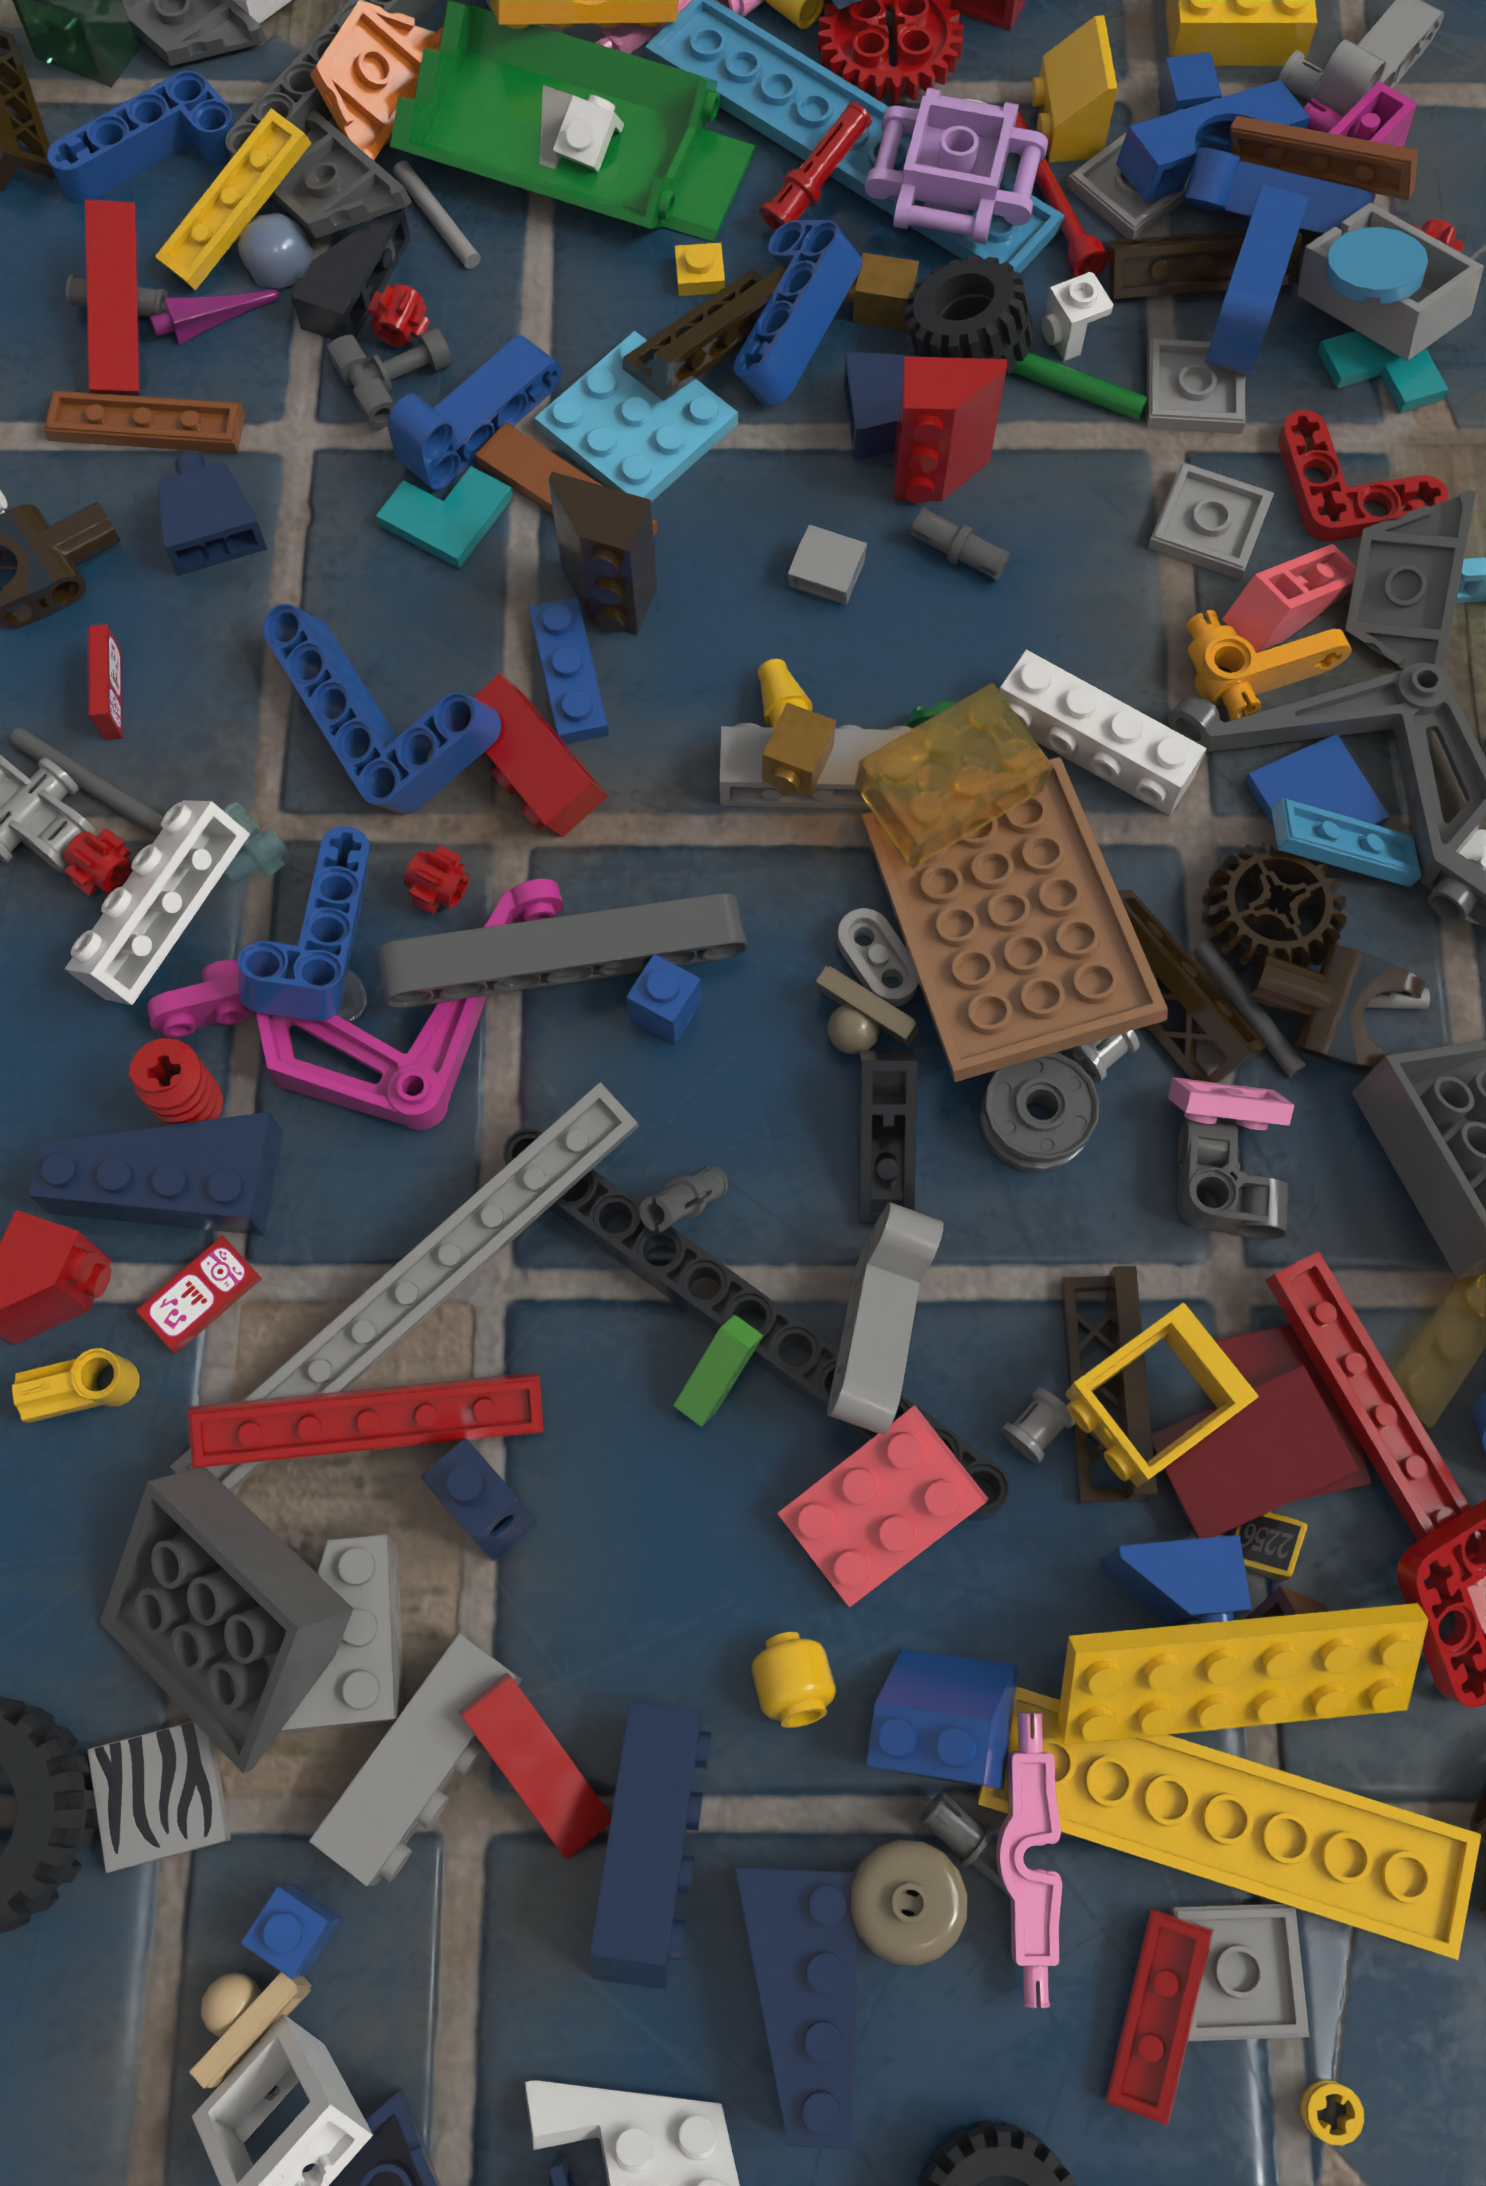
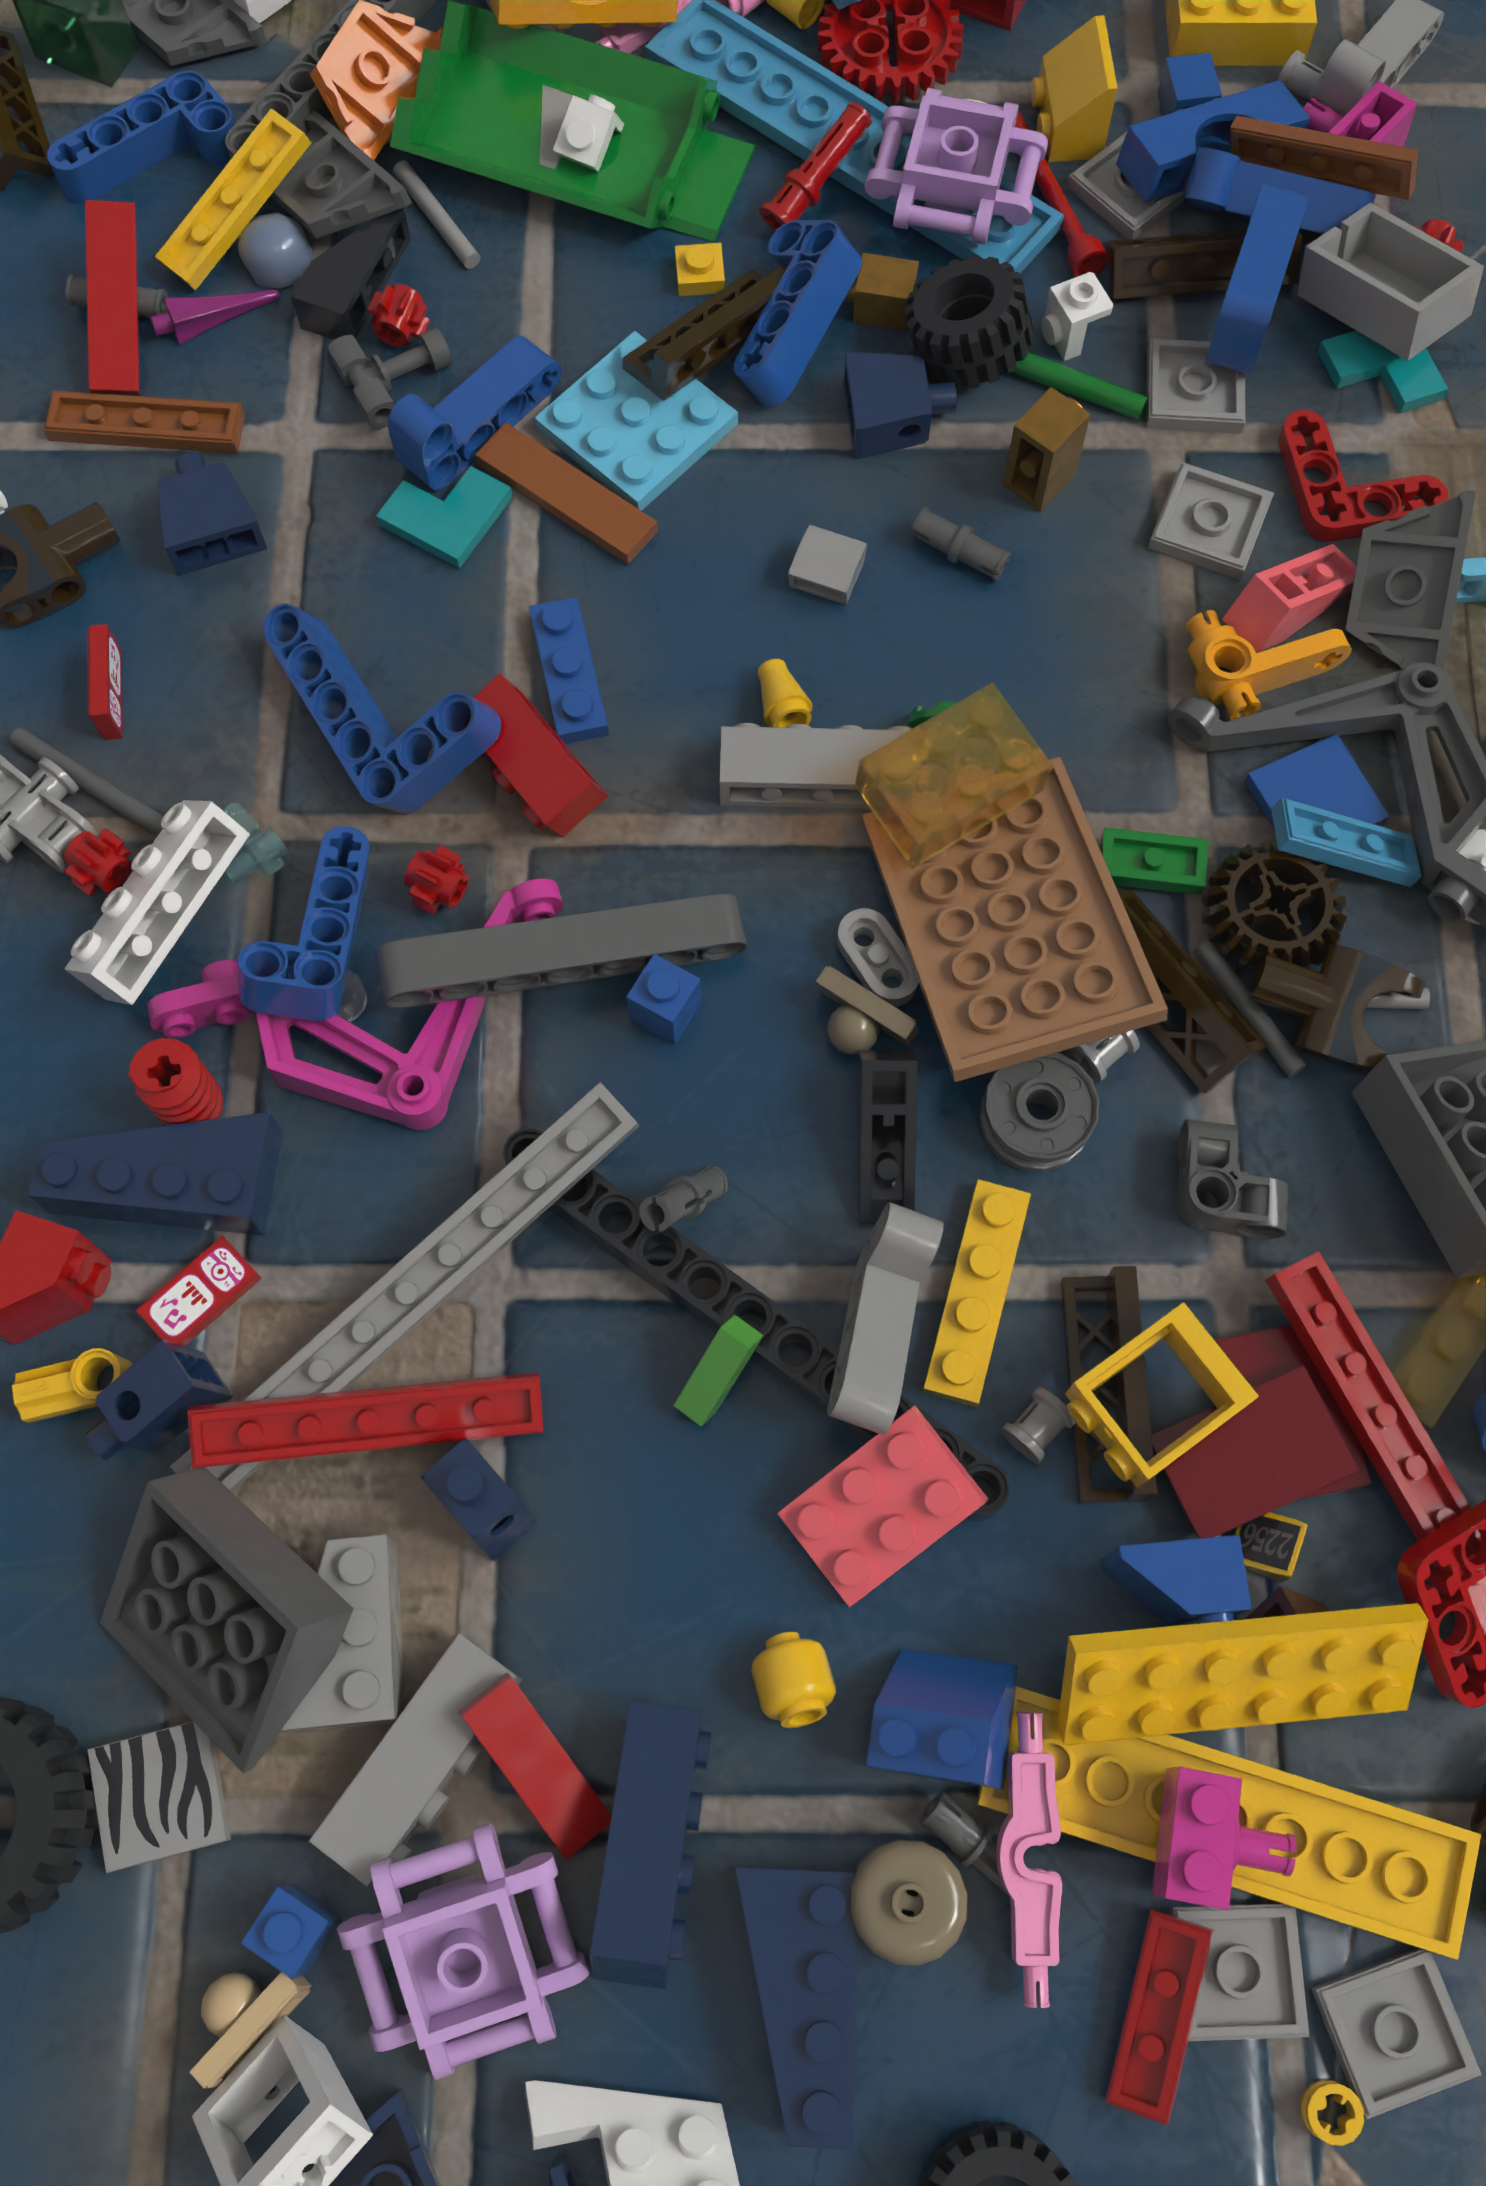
dark brown slope [549,472,657,636] -> none
pearl gold brick [762,702,836,797] -> none
red slope [894,357,1007,503] -> none
white brick [994,649,1207,816] -> none
bright pink plate [1168,1077,1294,1130] -> none
dark azure tile [1326,227,1428,304] -> none
none -> dark blue torso [86,1340,233,1460]
none -> lavender brick [337,1823,590,2080]
none -> yellow plate [922,1179,1031,1408]
none -> pearl gold brick [1003,387,1091,512]
none -> green plate [1100,827,1209,895]
none -> dark pink brick [1152,1767,1296,1910]
none -> light grey tile [1311,1948,1482,2119]

